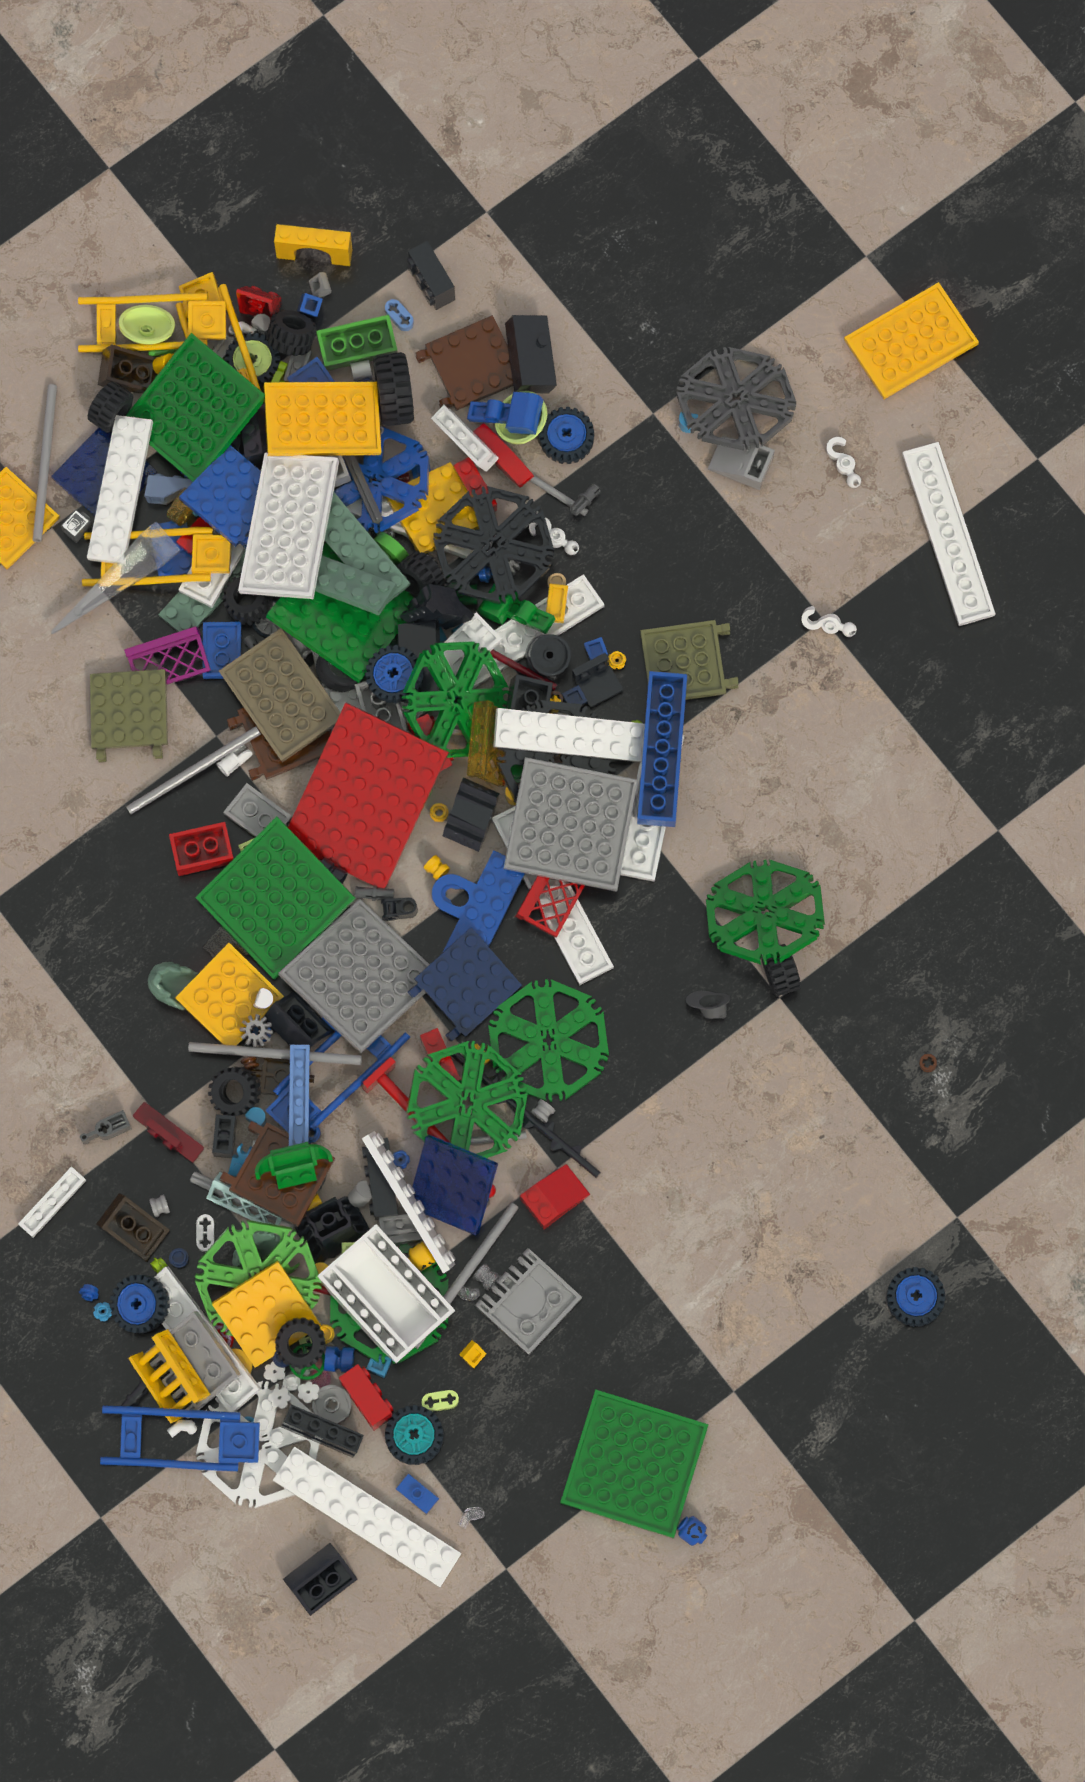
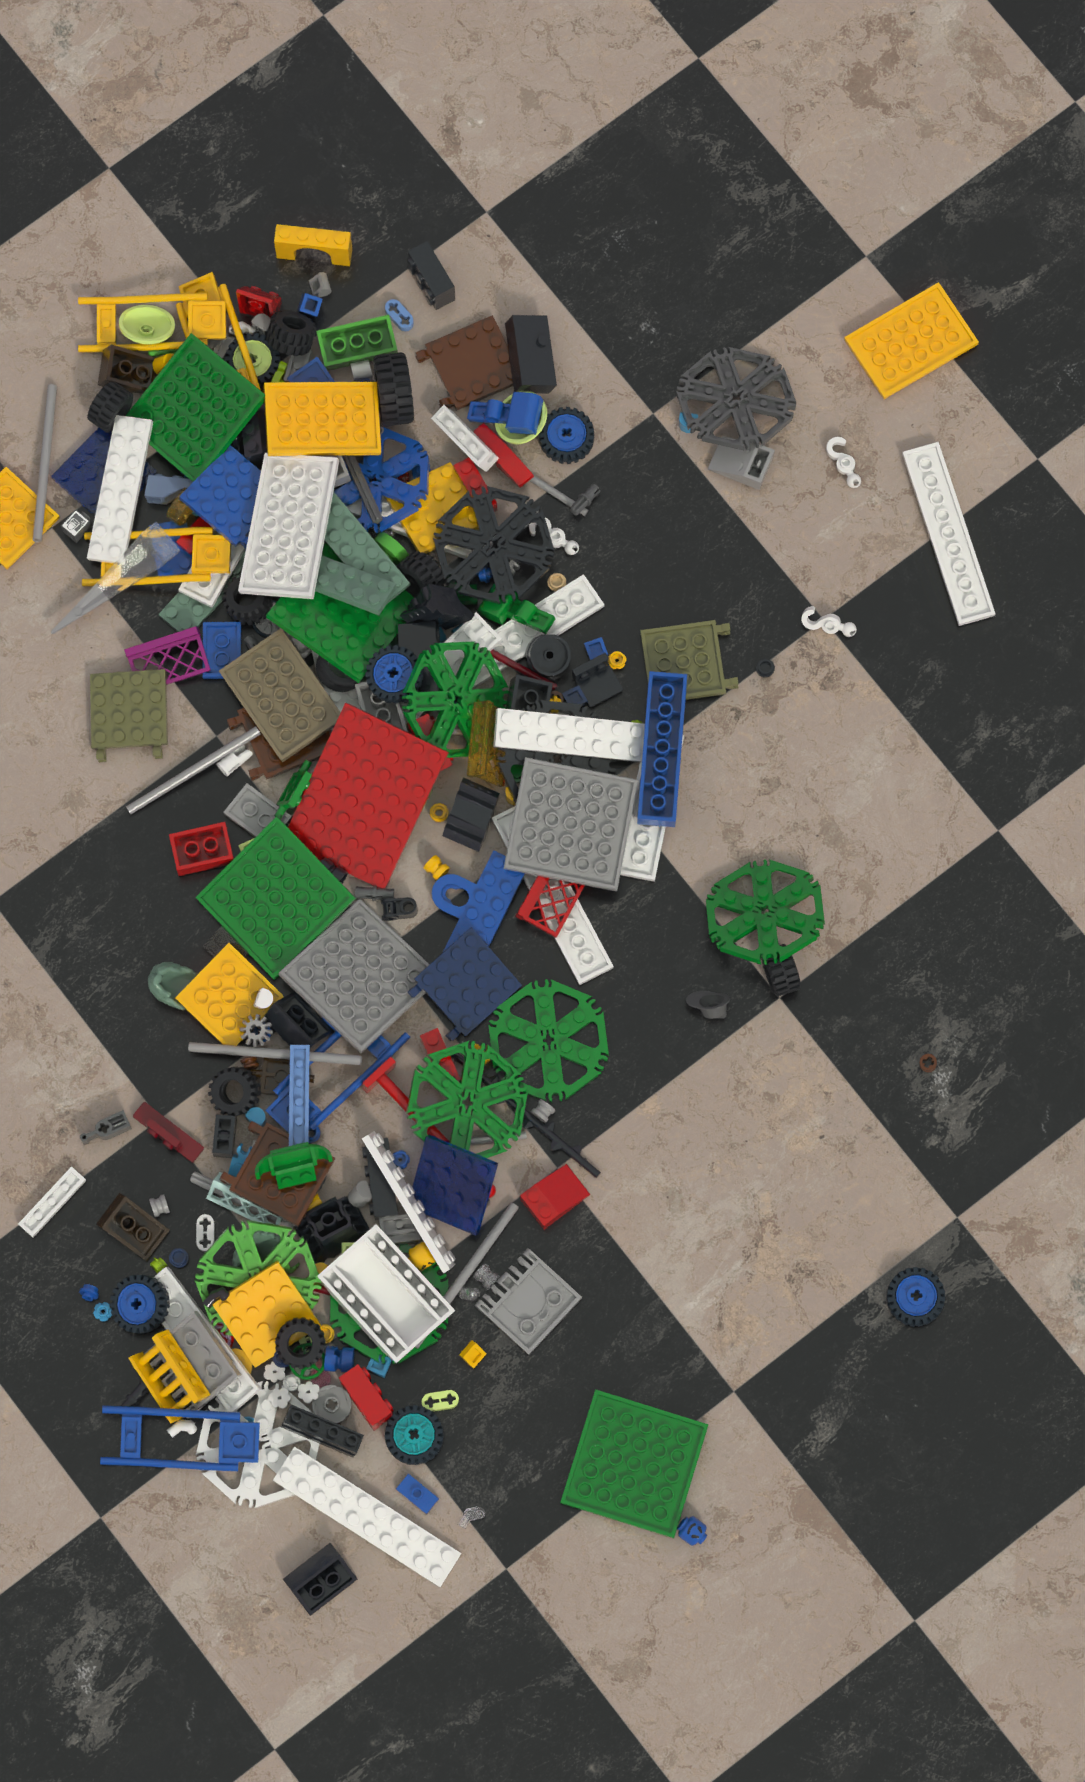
yellow tile [546,583,568,623] -> none
none -> black arm [203,1287,230,1309]
none -> green plate [274,760,312,819]
none -> black plate [756,659,775,678]

